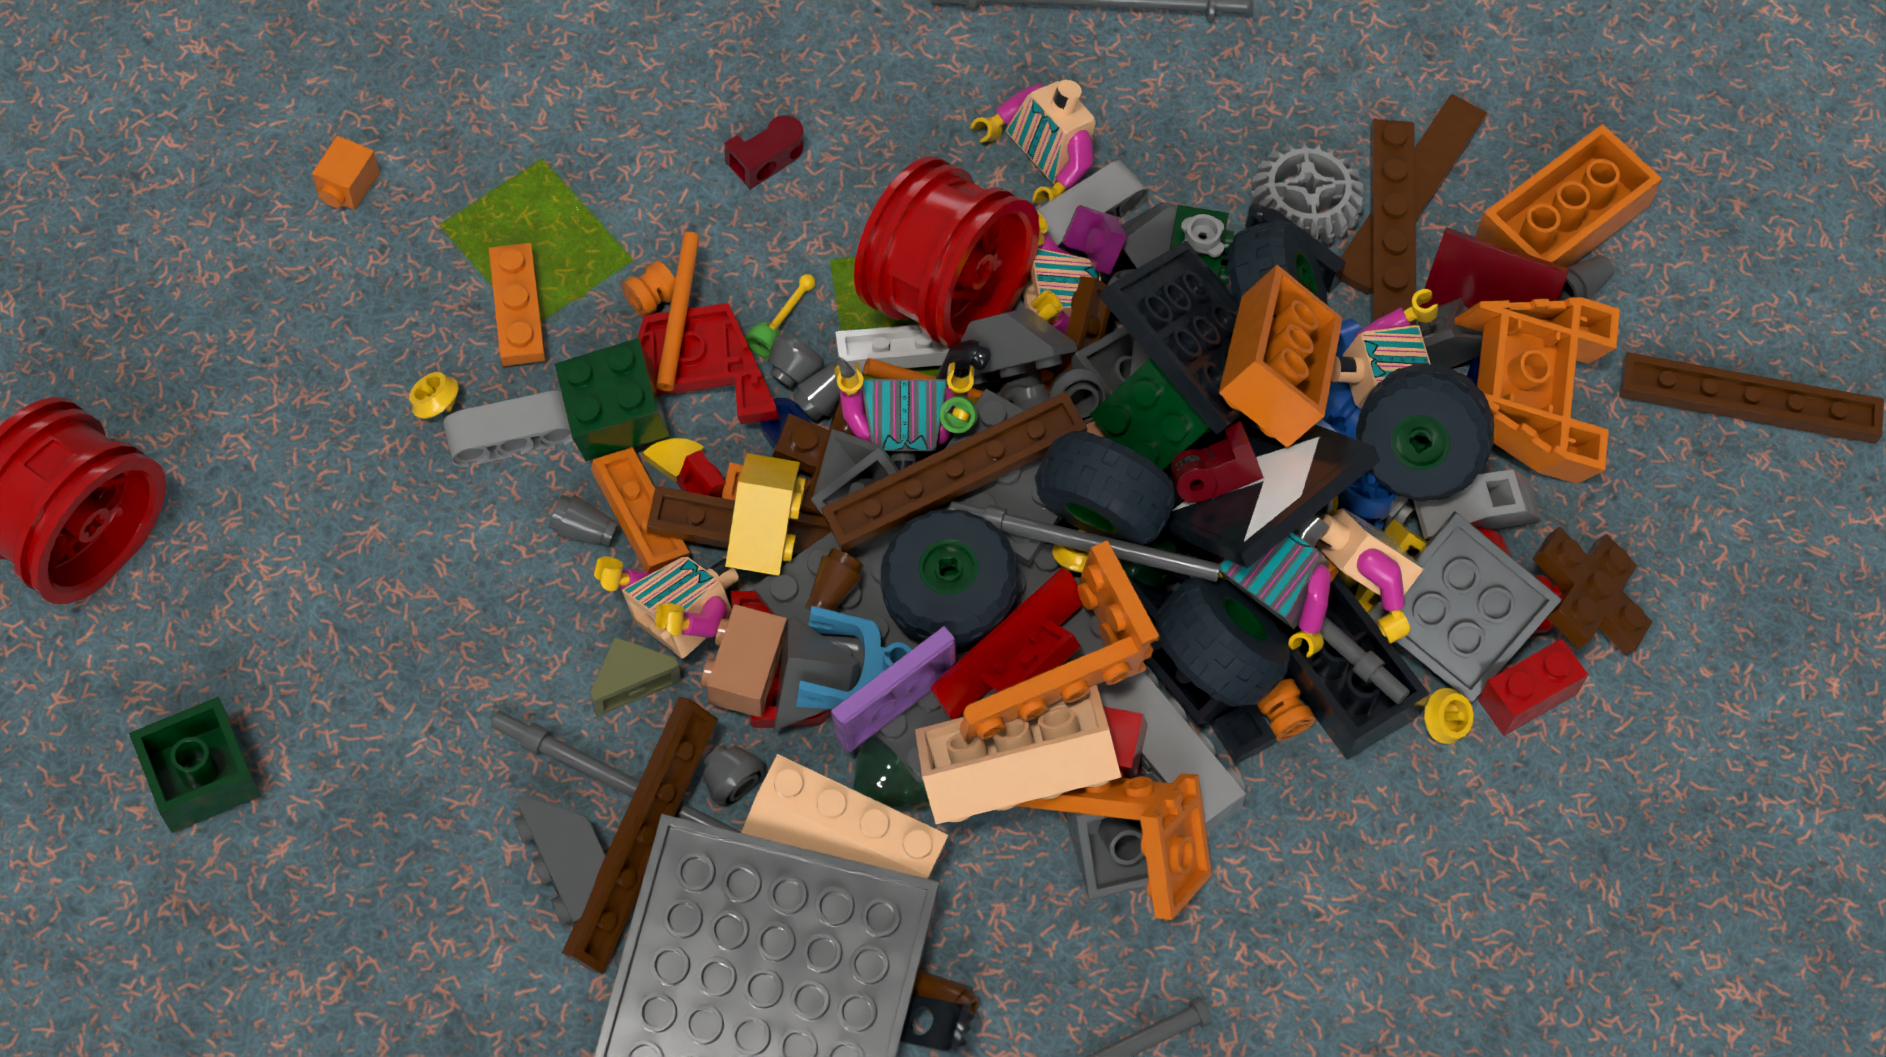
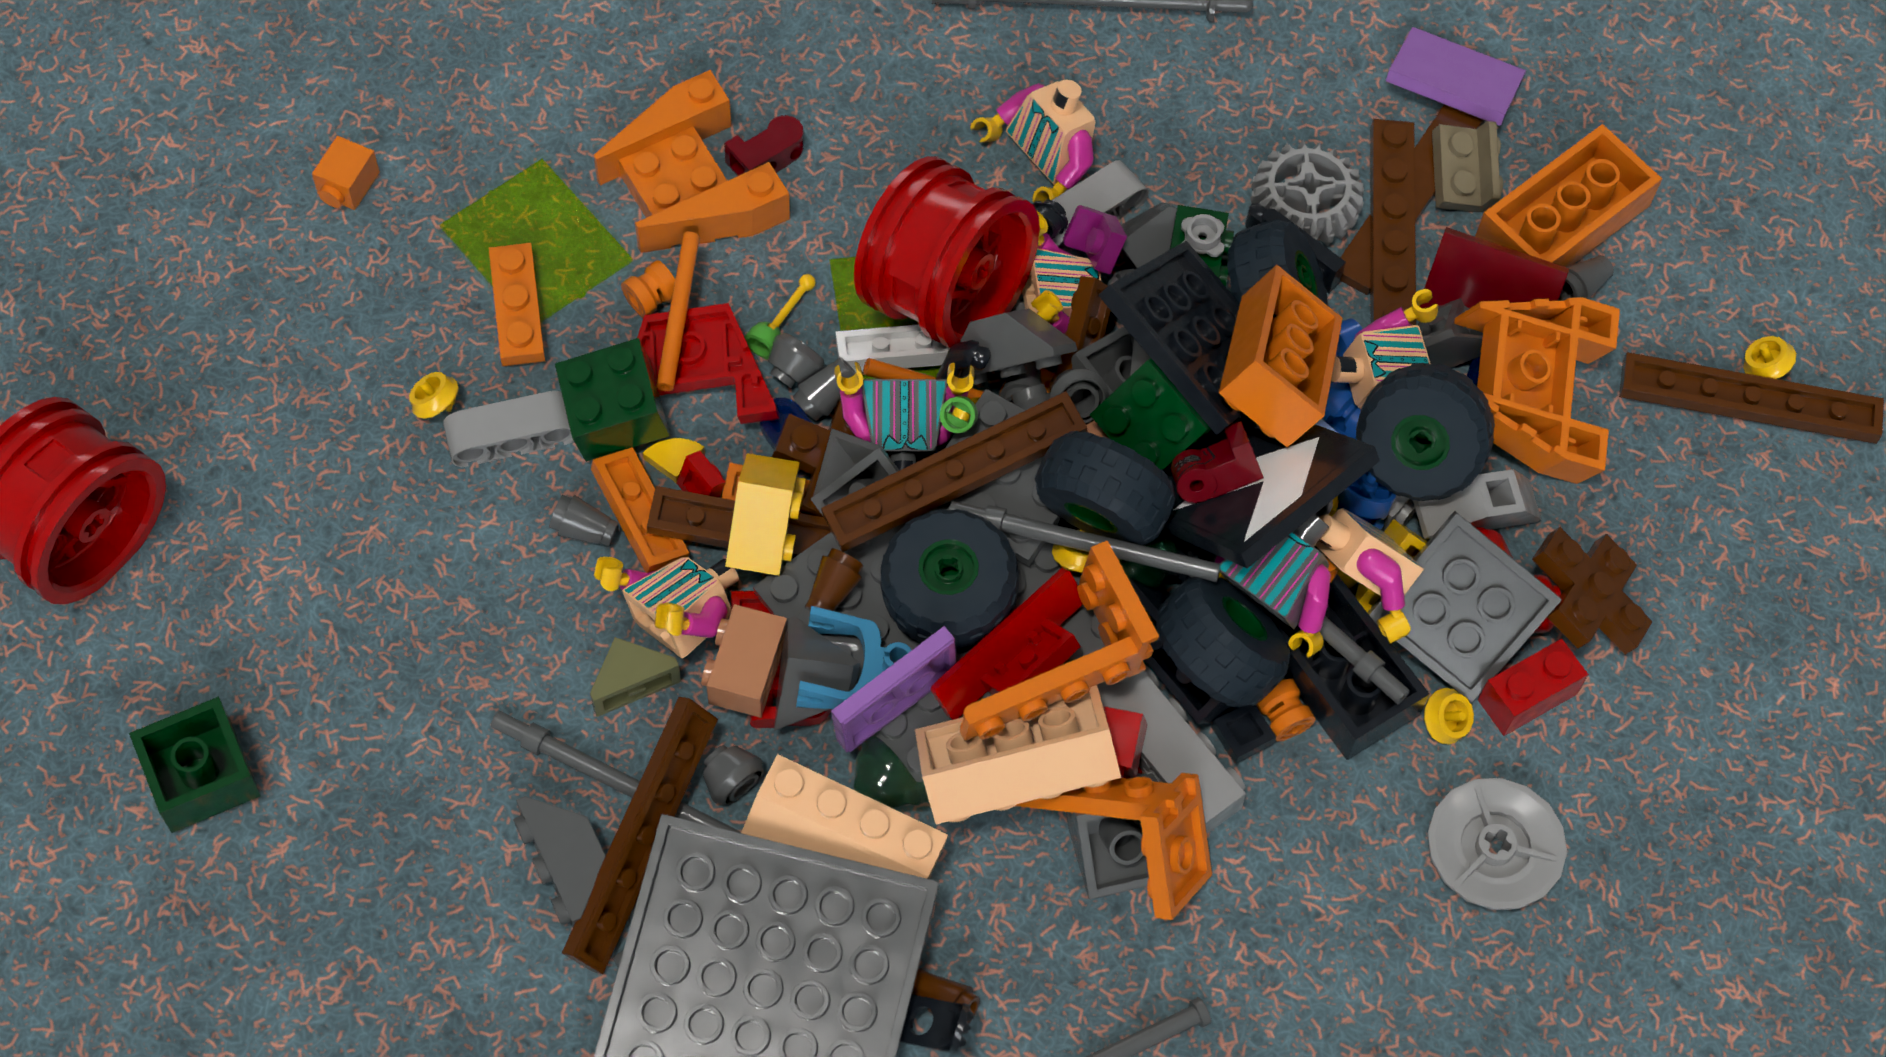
none -> orange wedge [594,70,790,253]
none -> black plate [1033,200,1068,239]
none -> medium lavender tile [1385,27,1526,126]
none -> light grey piece [1427,778,1567,910]
none -> dark tan bracket [1432,121,1503,212]
none -> yellow hat [1743,336,1797,379]

